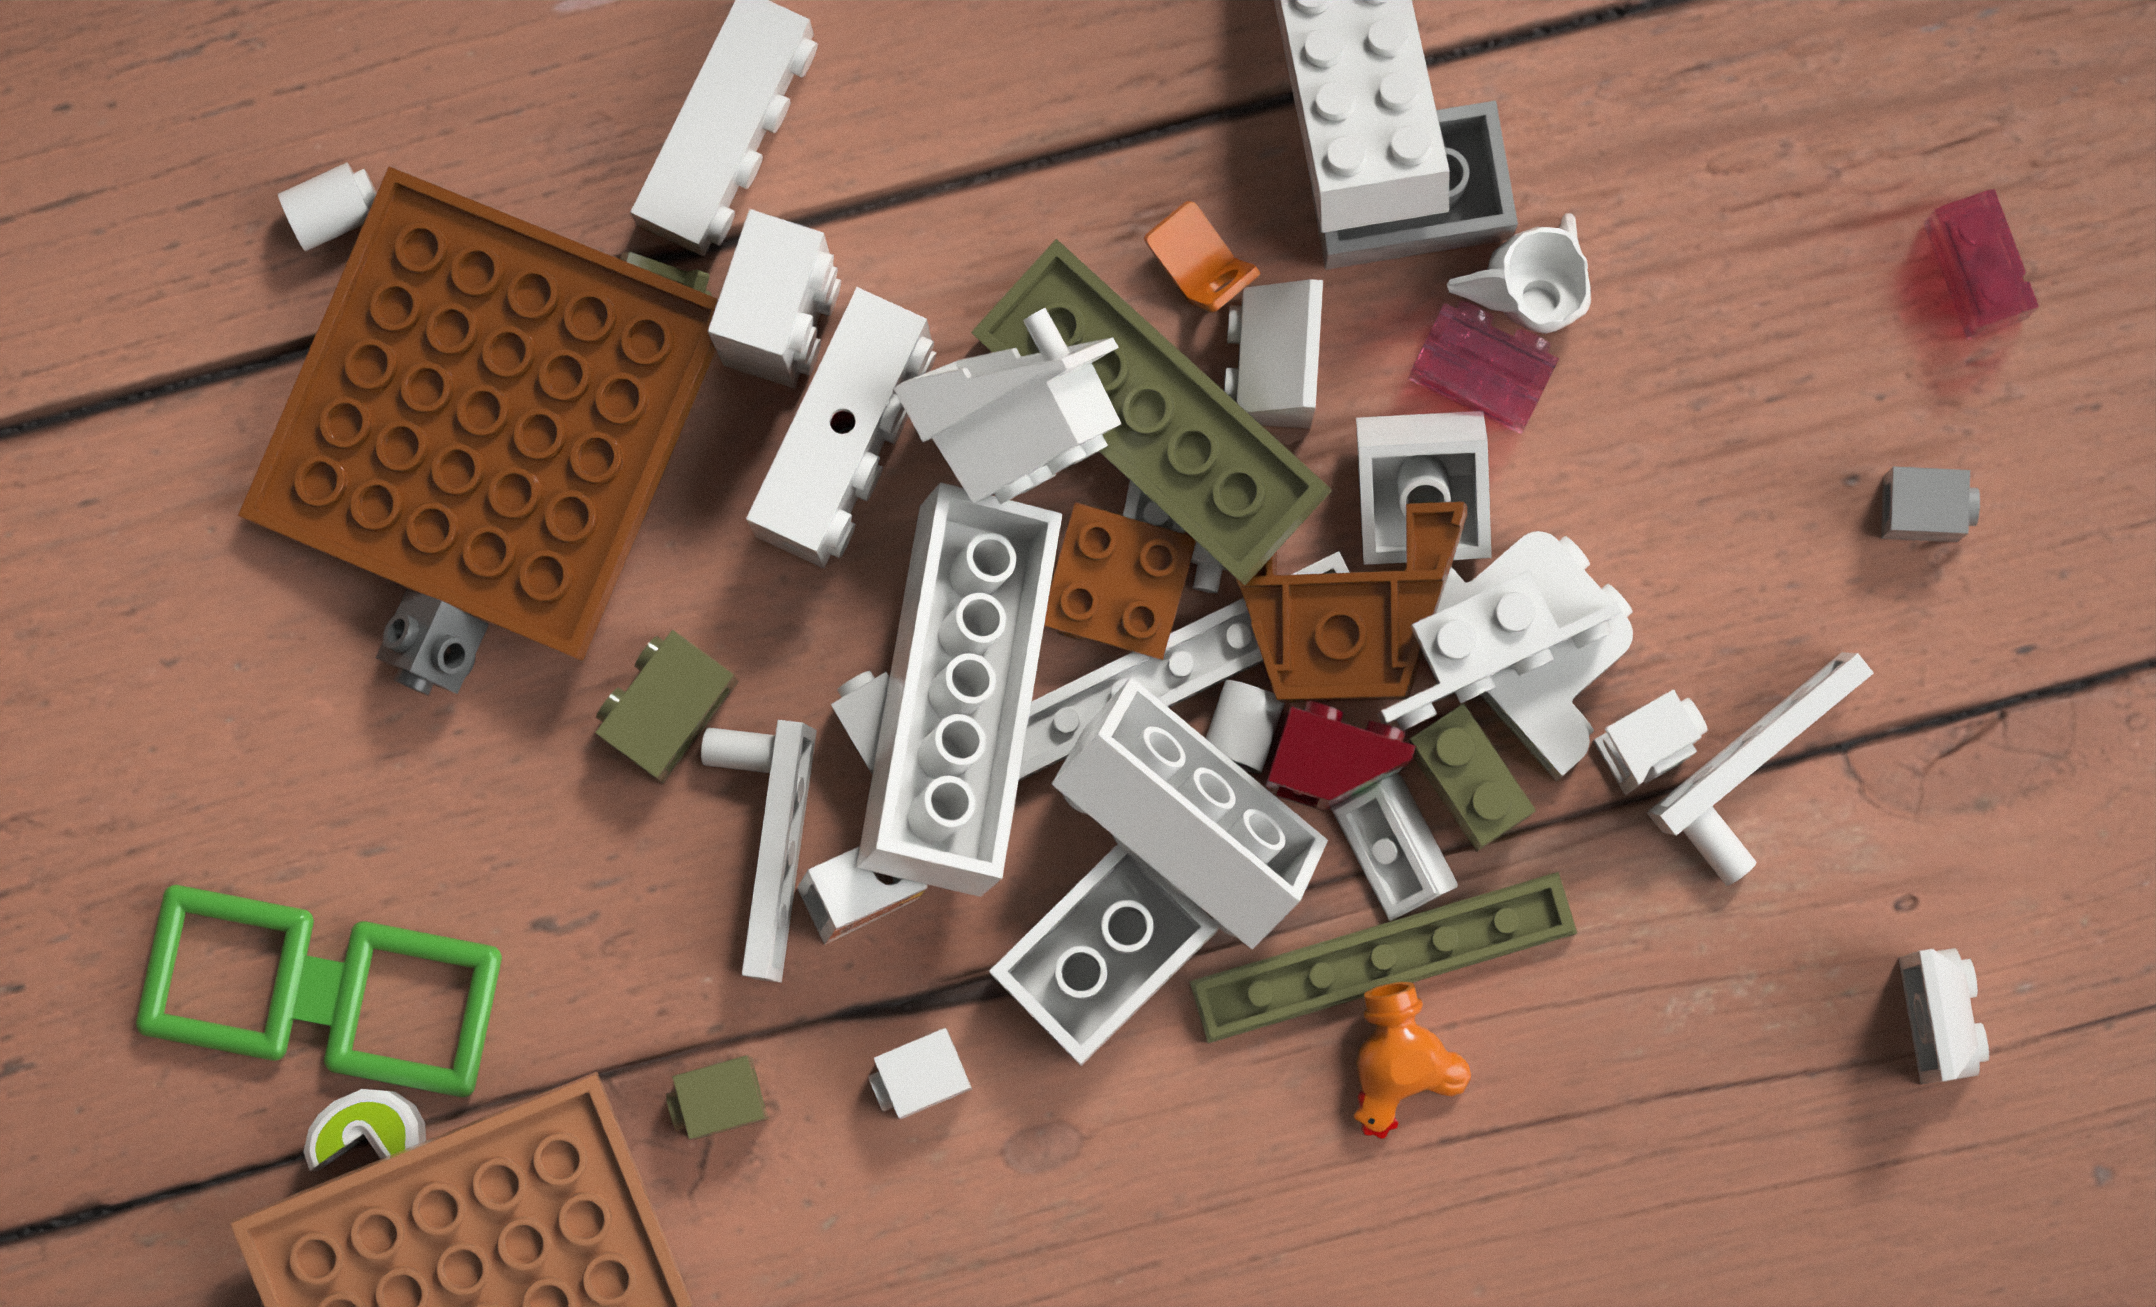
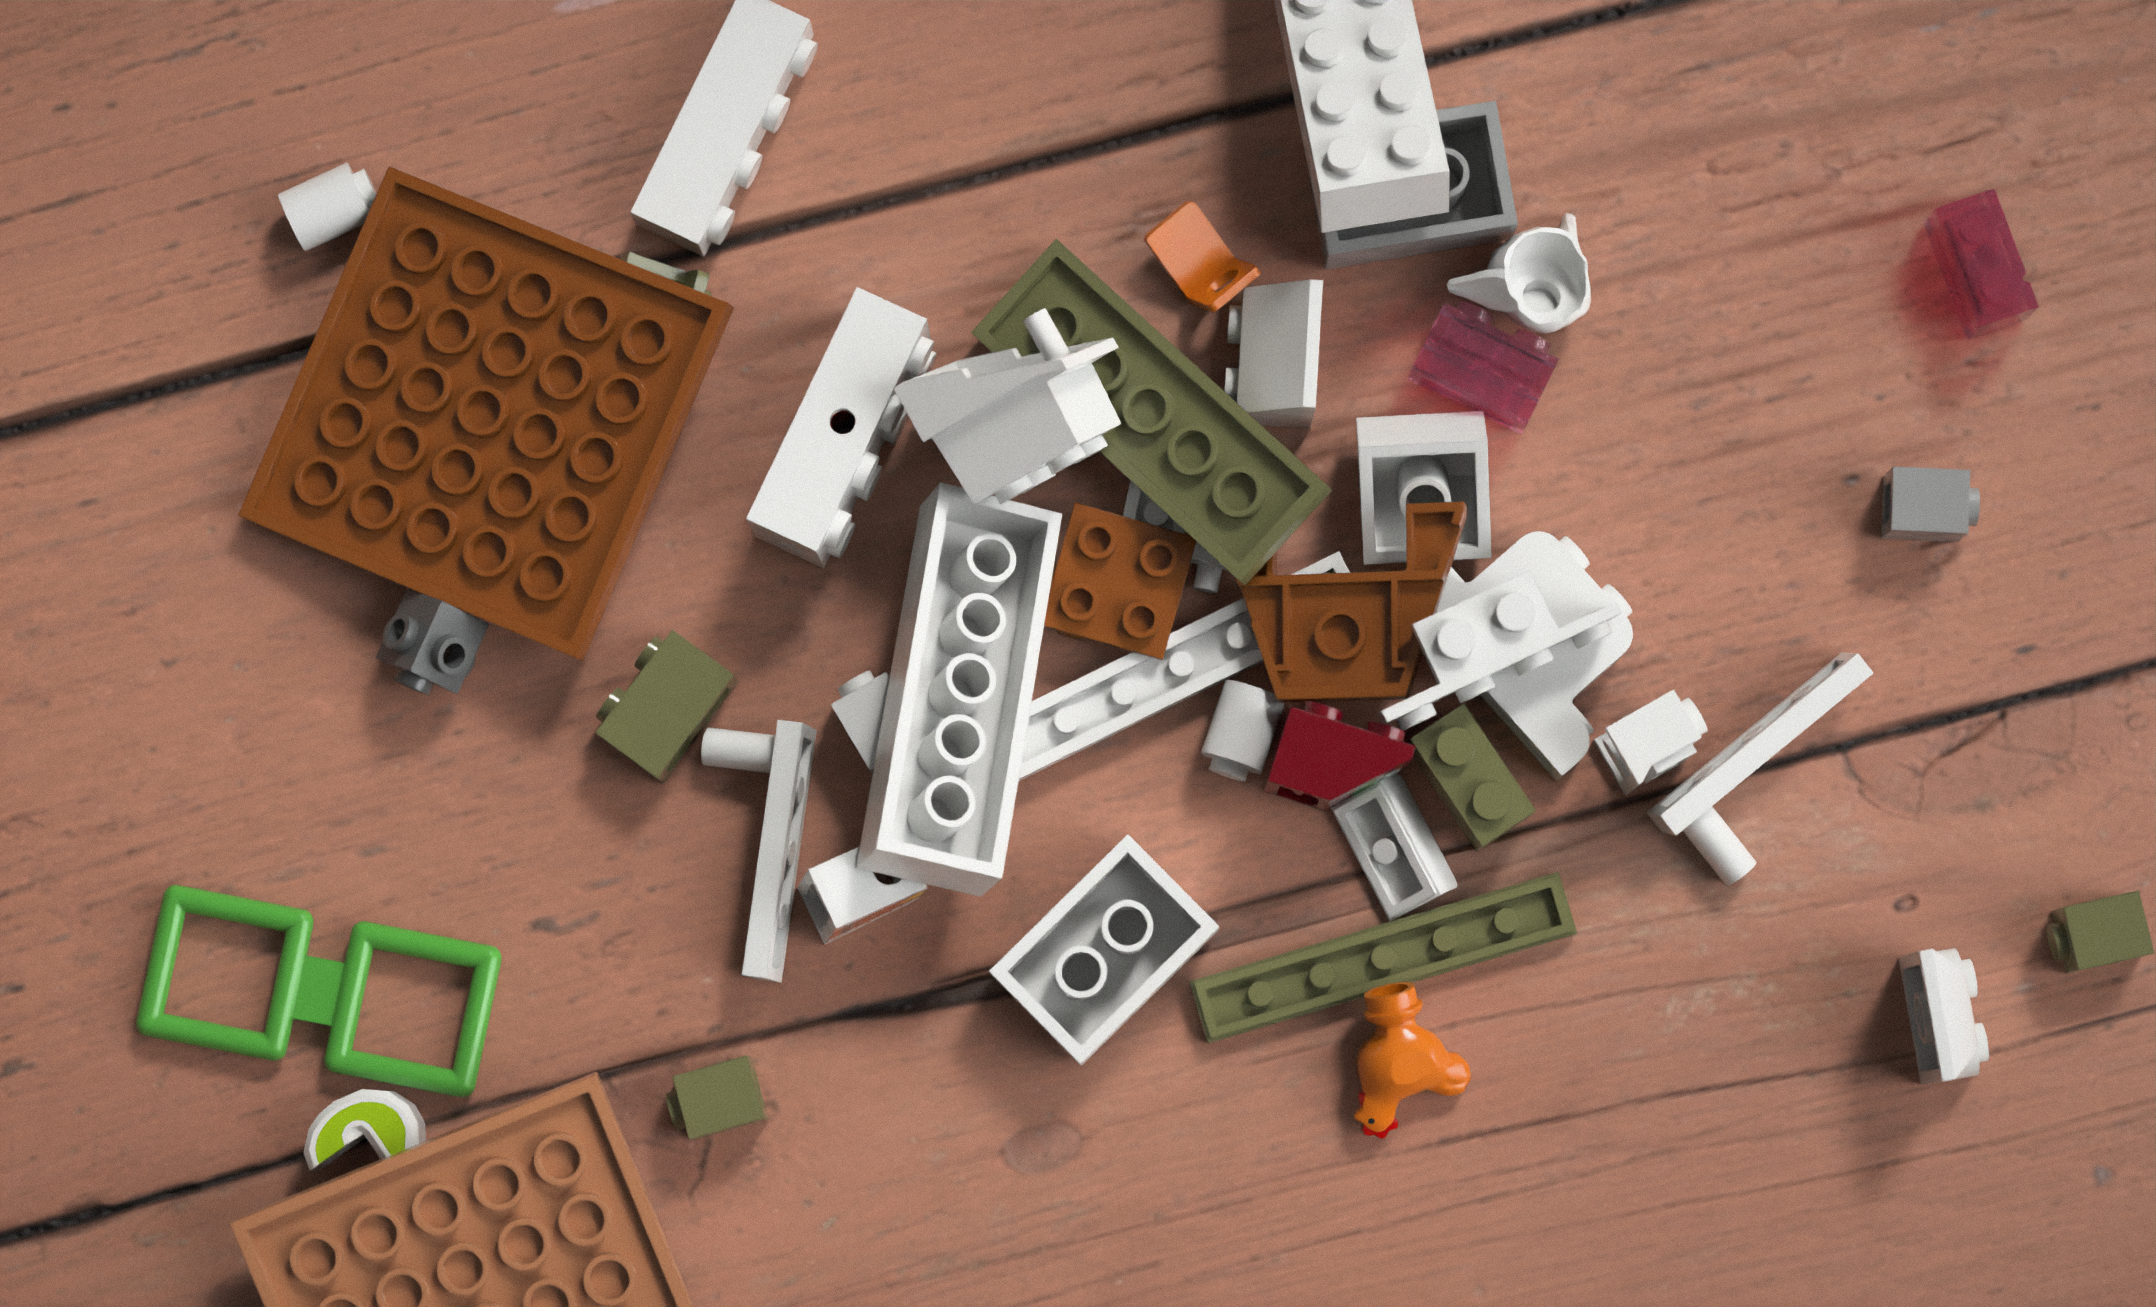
white brick [708,209,841,388] -> none
white brick [868,1028,972,1119] -> none
white brick [1052,677,1328,949] -> none
none -> olive brick [2046,890,2155,974]

